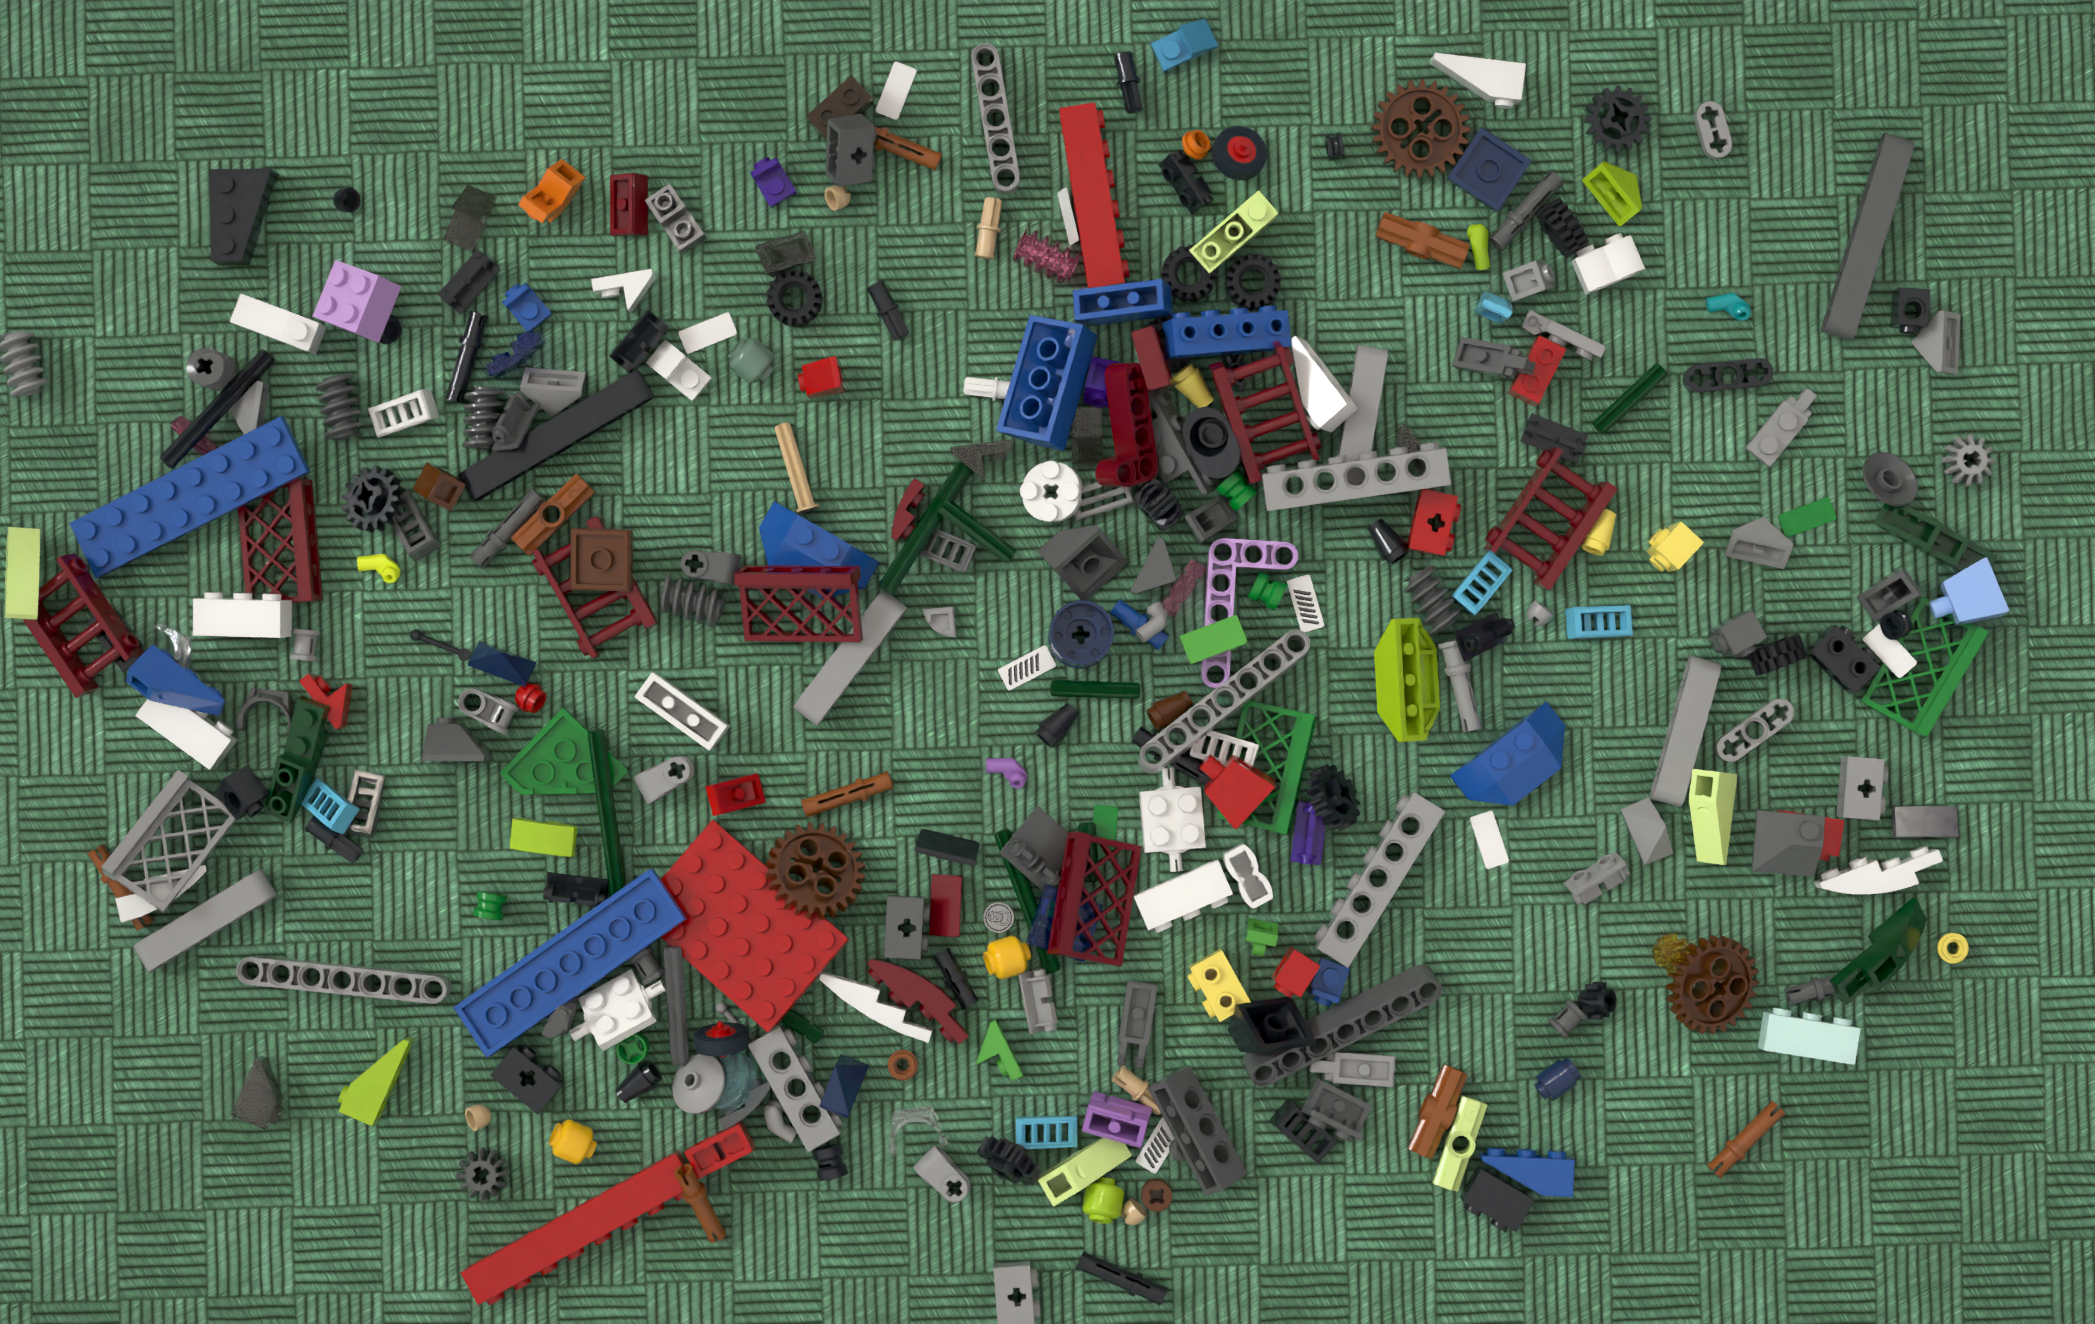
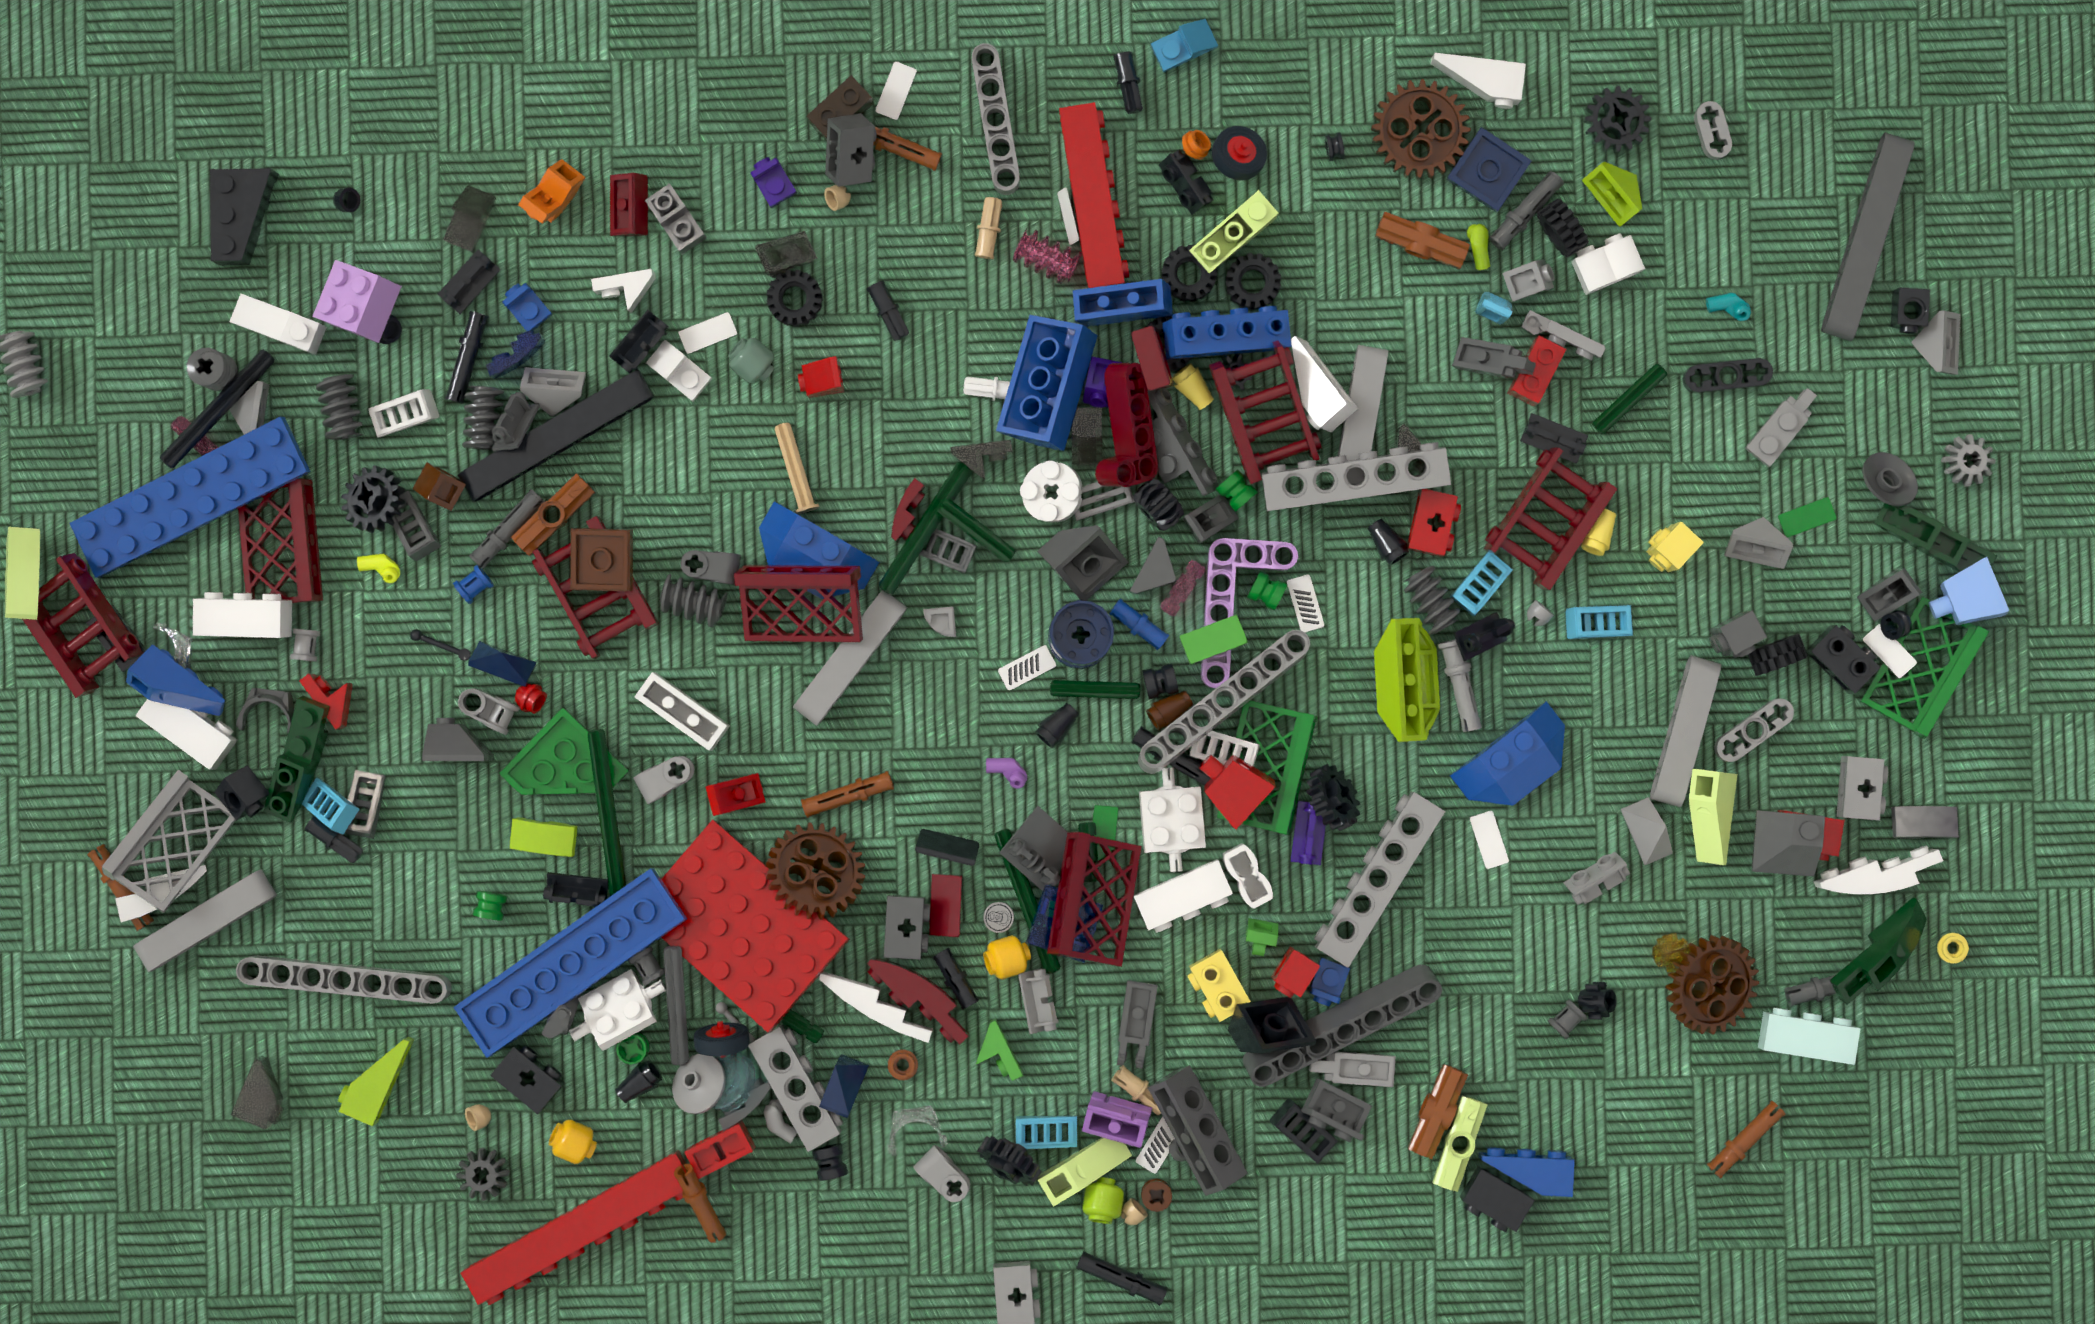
light grey arm [1135,601,1168,643] -> none
black piece [1182,407,1241,479] -> none
dark blue brick [1534,1058,1581,1101] -> none
none -> blue bush [453,564,494,604]
none -> black wheel [1142,663,1179,699]

